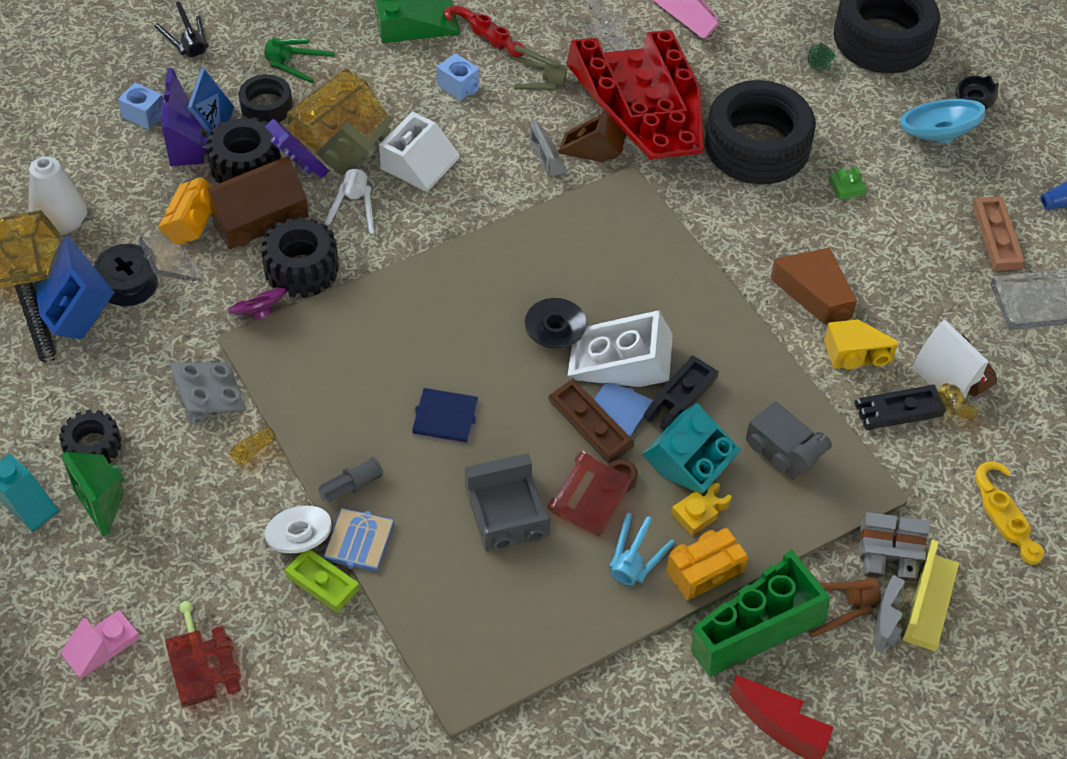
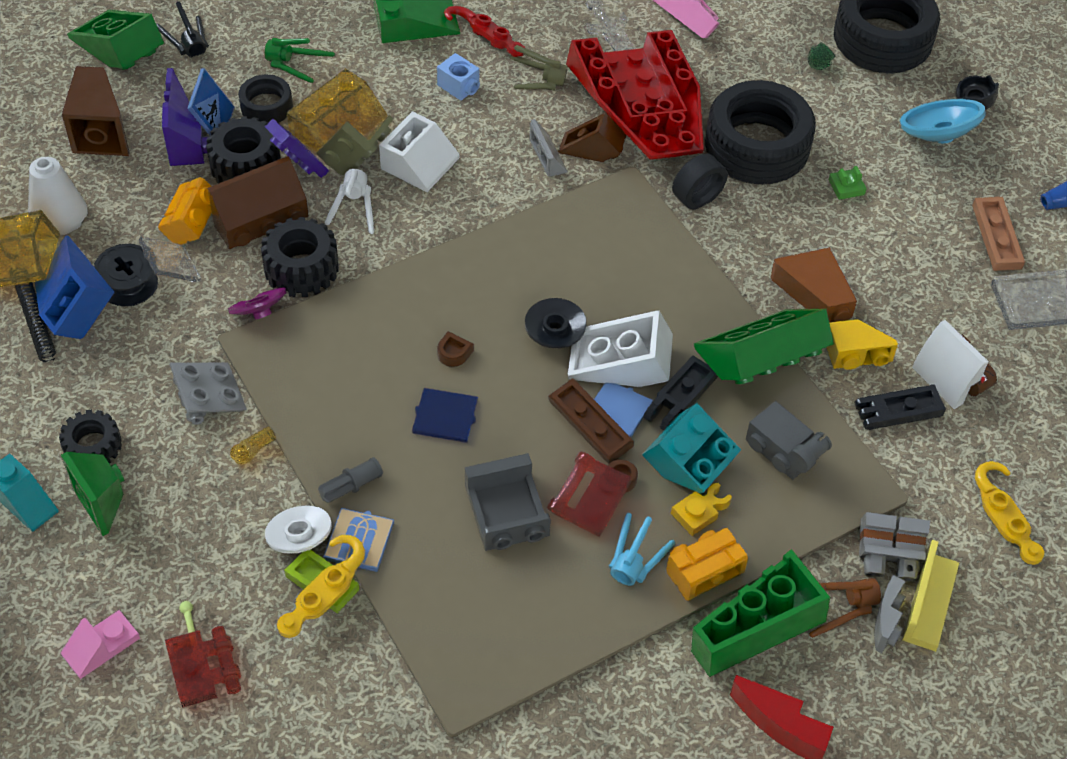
light blue brick [118,83,164,130] -> none
clear yellow arm [938,383,978,420] -> none
none -> reddish brown slope [62,66,130,156]
none -> green slope [67,9,164,70]
none -> yellow piece [277,535,365,638]
none -> reddish brown tile [437,331,474,367]
none -> black tyre [672,154,728,210]
none -> green slope [694,309,834,384]

